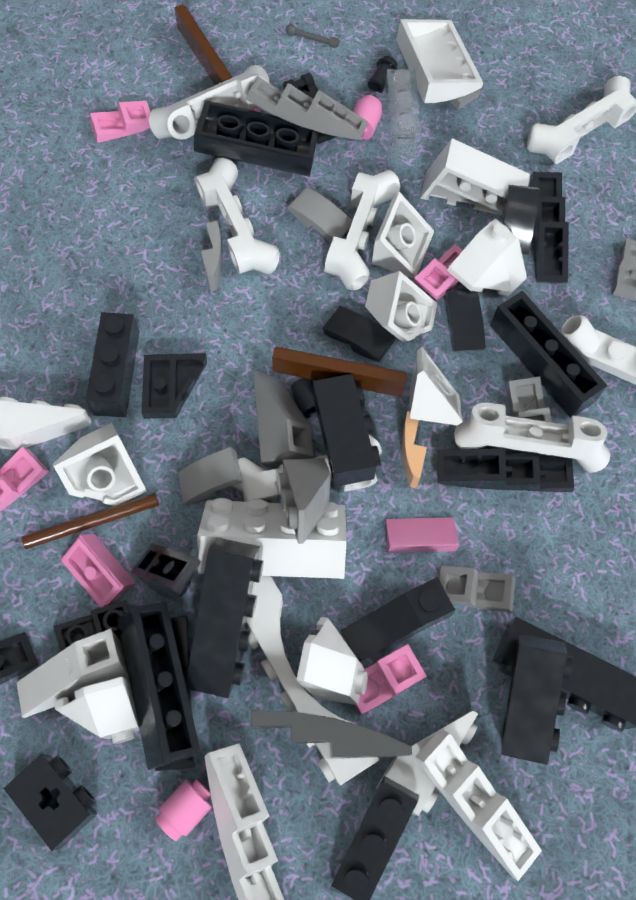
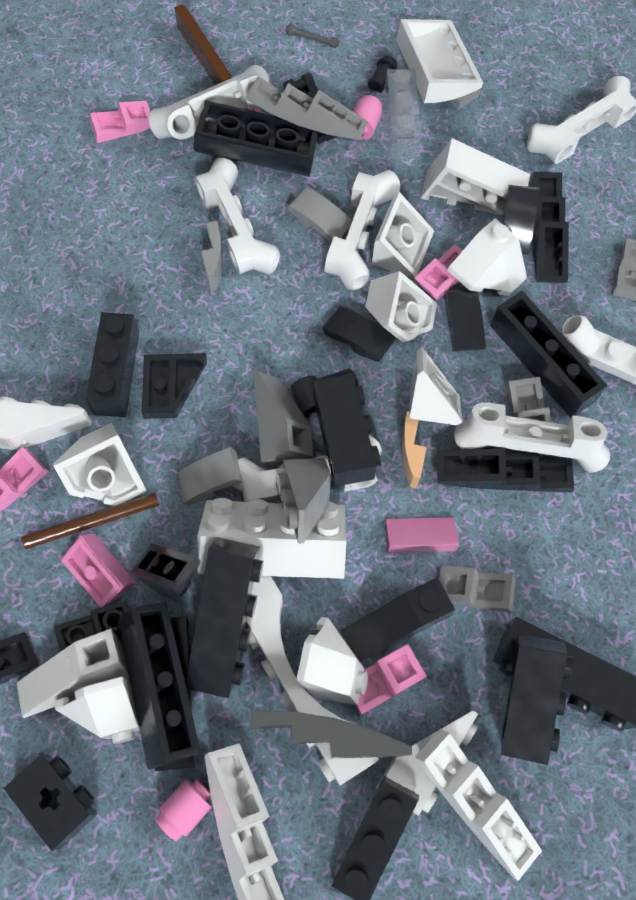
reddish brown tile [272,347,407,397] -> none

